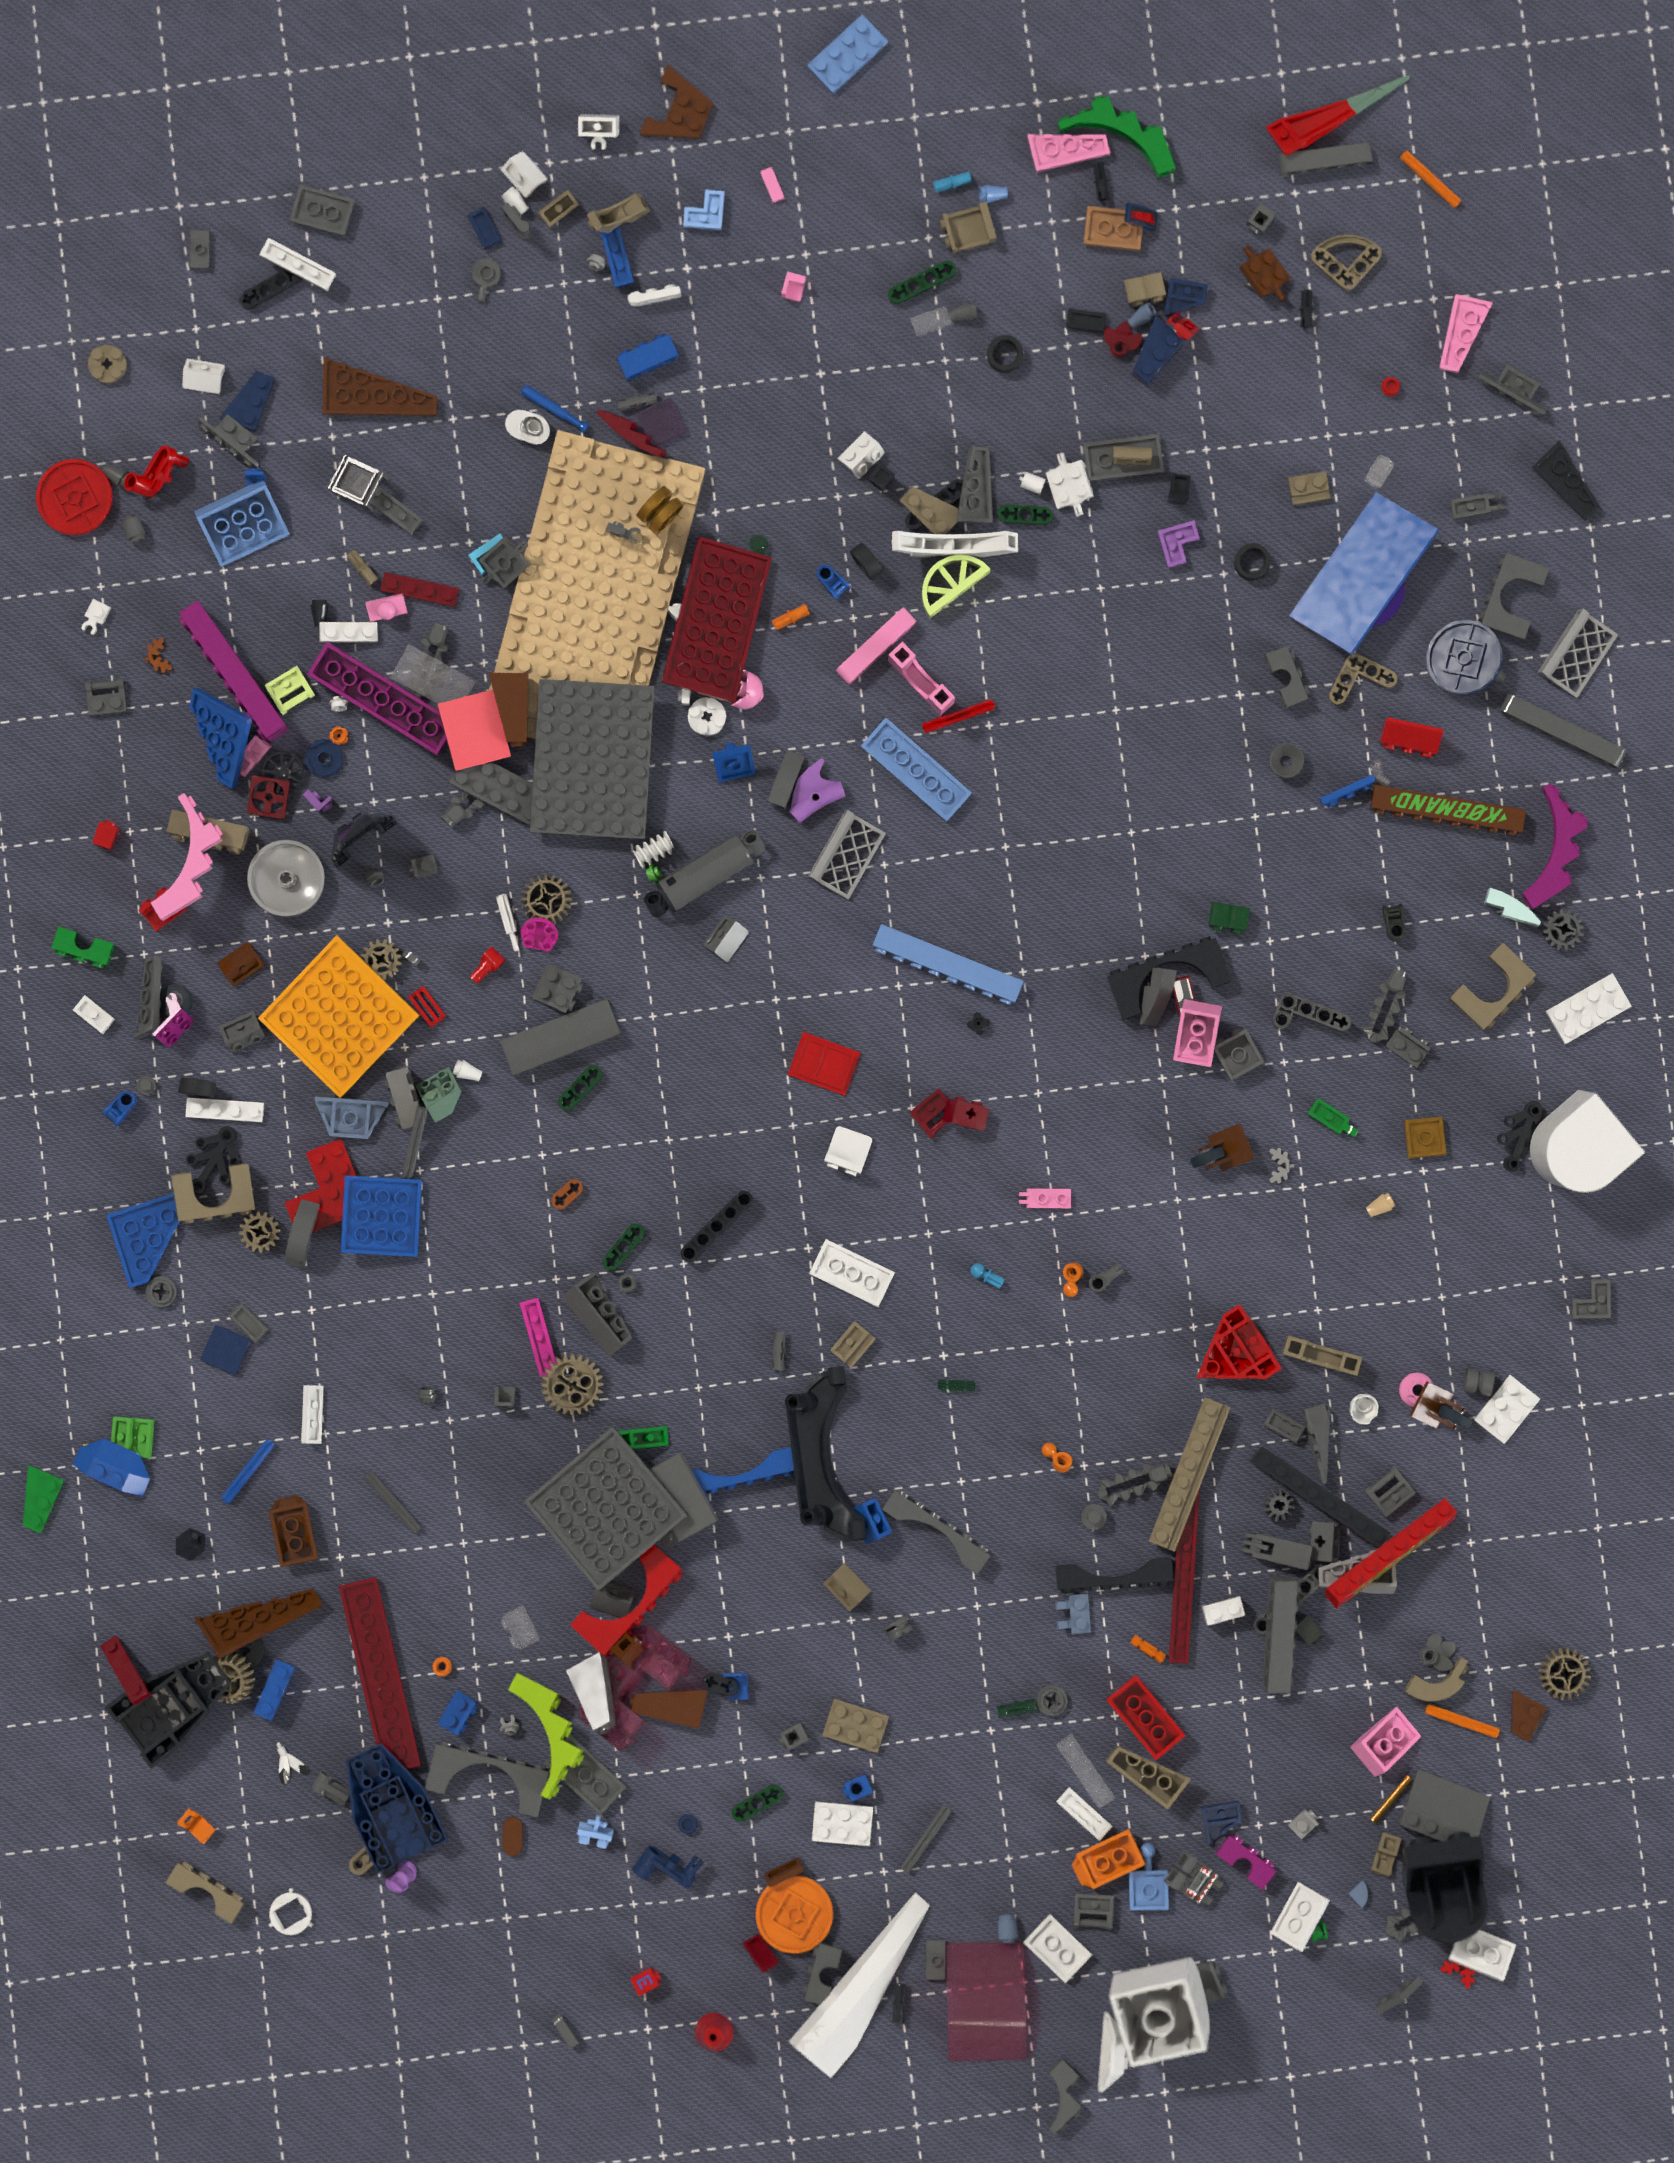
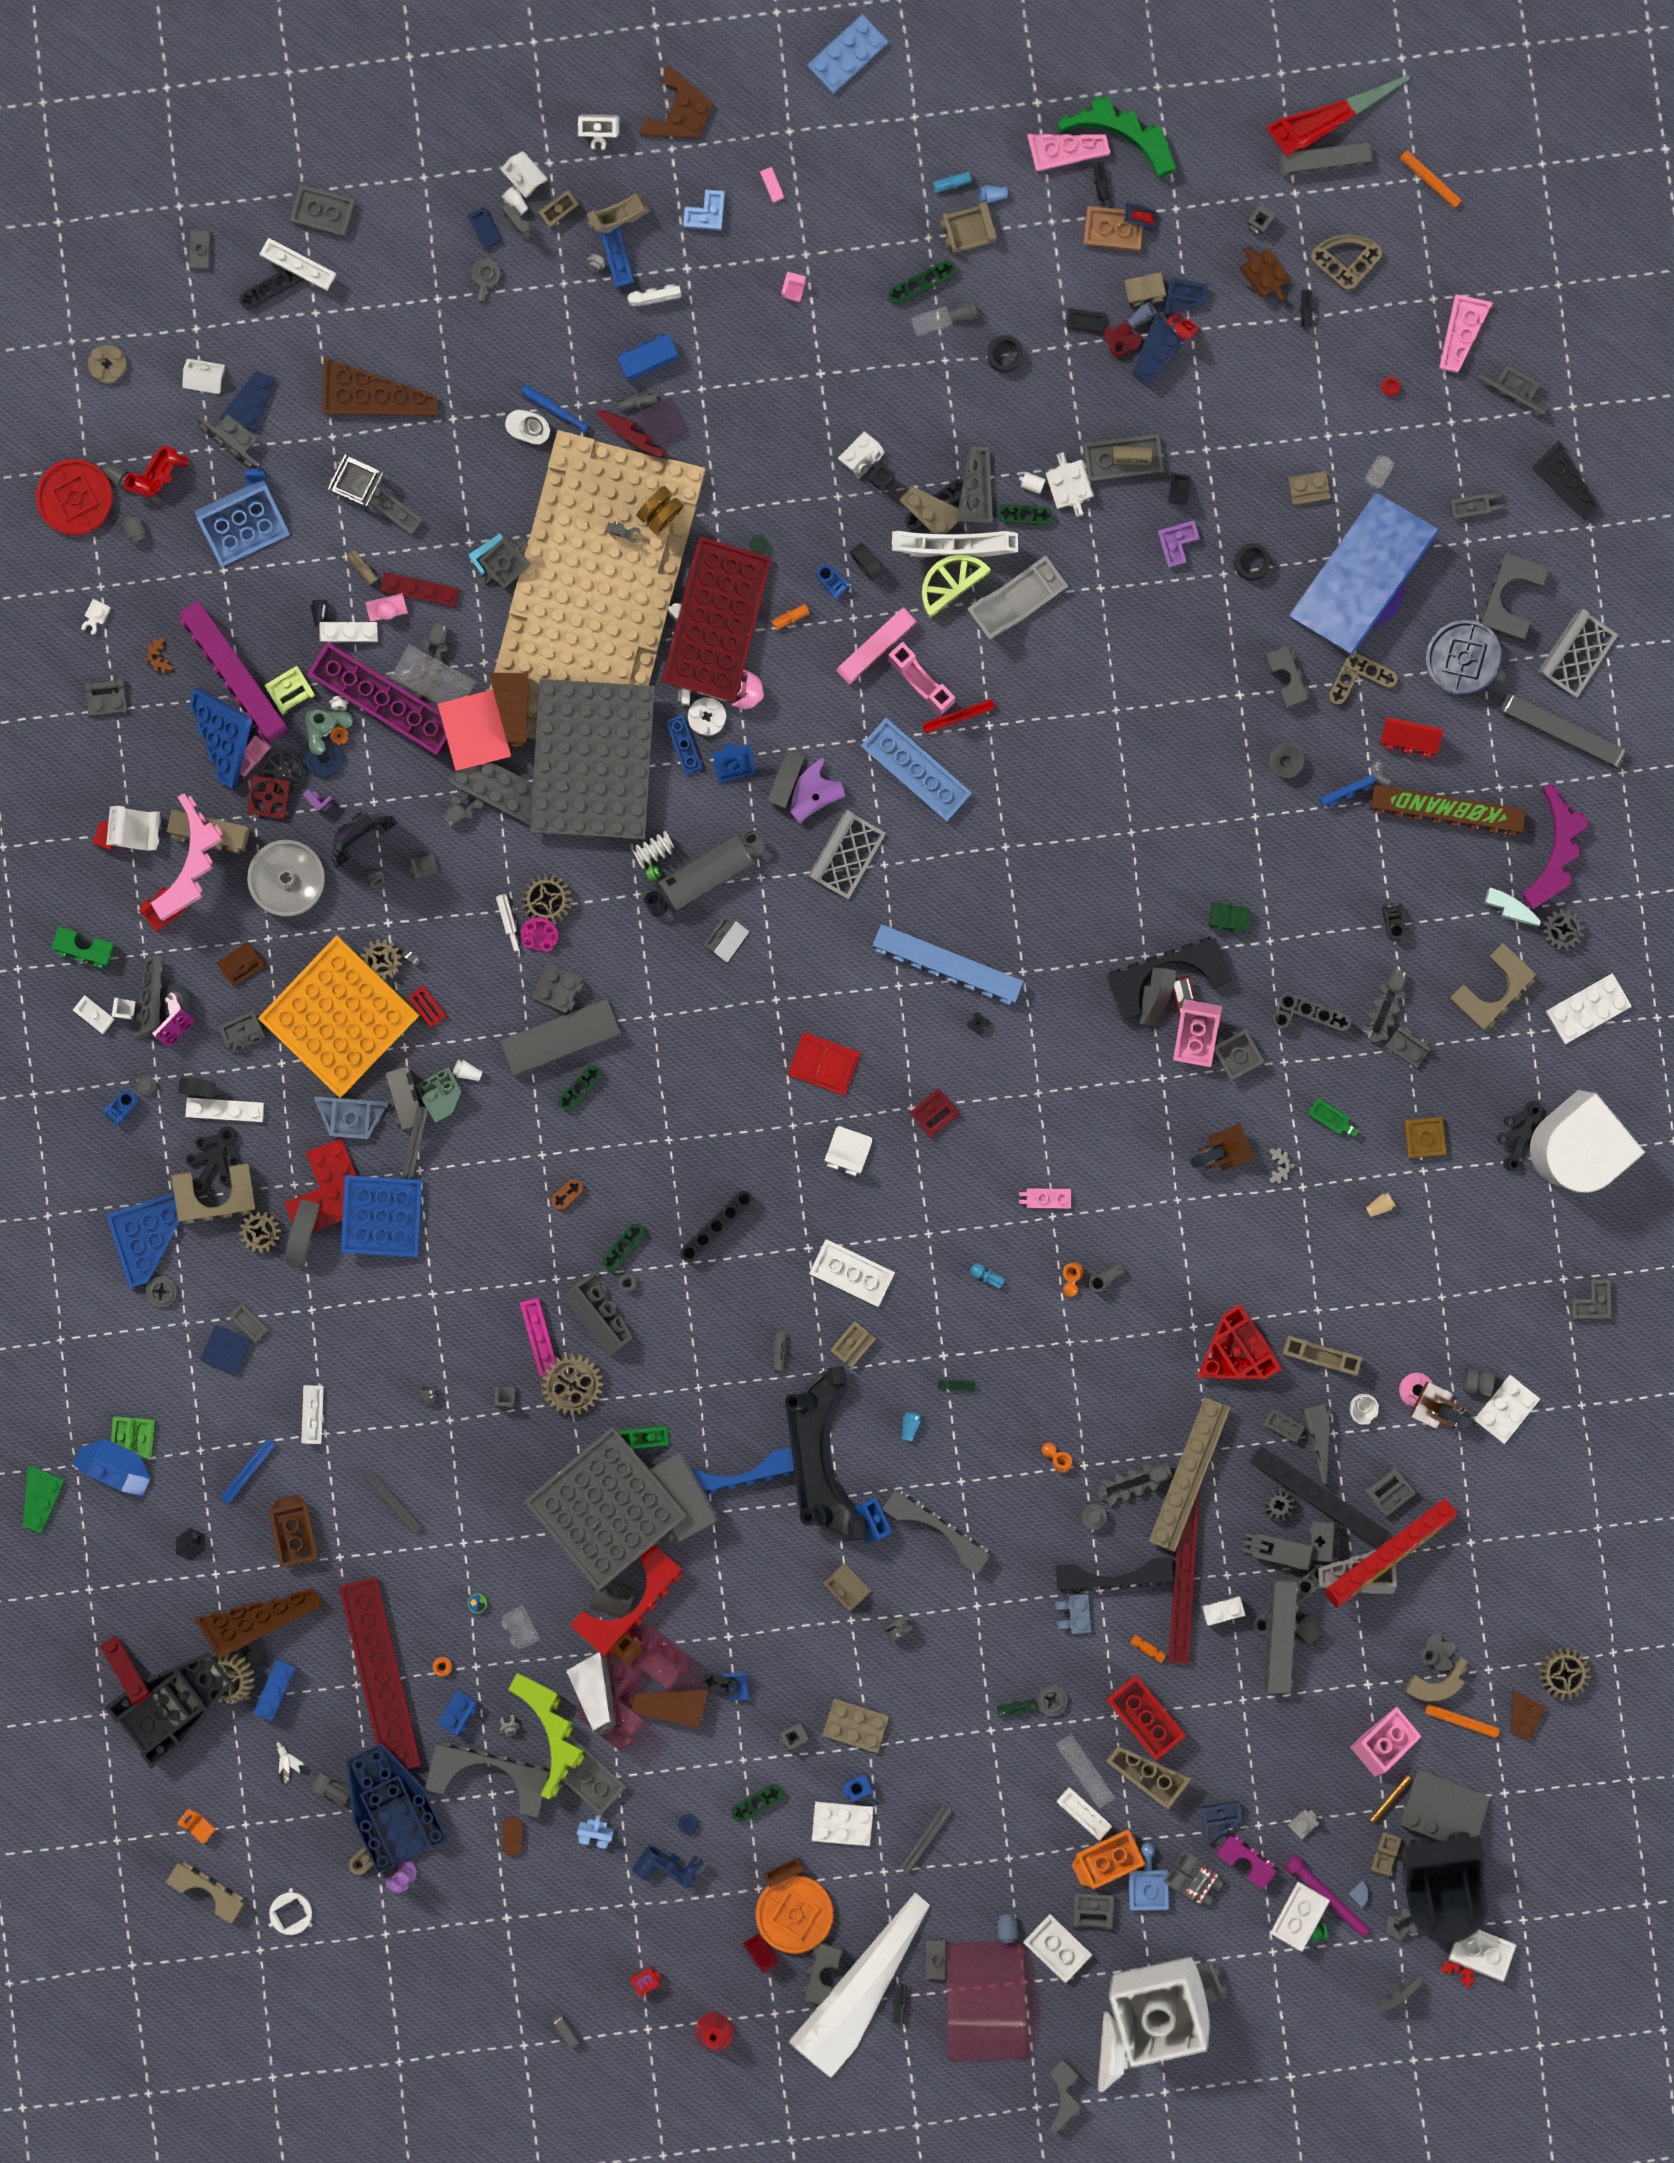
red pin [469,947,506,984] -> none
dark red brick [943,1096,989,1131] -> none
none -> white panel [106,806,161,851]
none -> white panel [112,998,136,1021]
none -> sand green head [305,710,353,755]
none -> tile [468,1594,487,1613]
none -> blue tile [665,715,703,775]
none -> dark azure cone [901,1411,921,1441]
none -> light grey windscreen [967,555,1068,639]
none -> magenta piece [1283,1854,1370,1937]

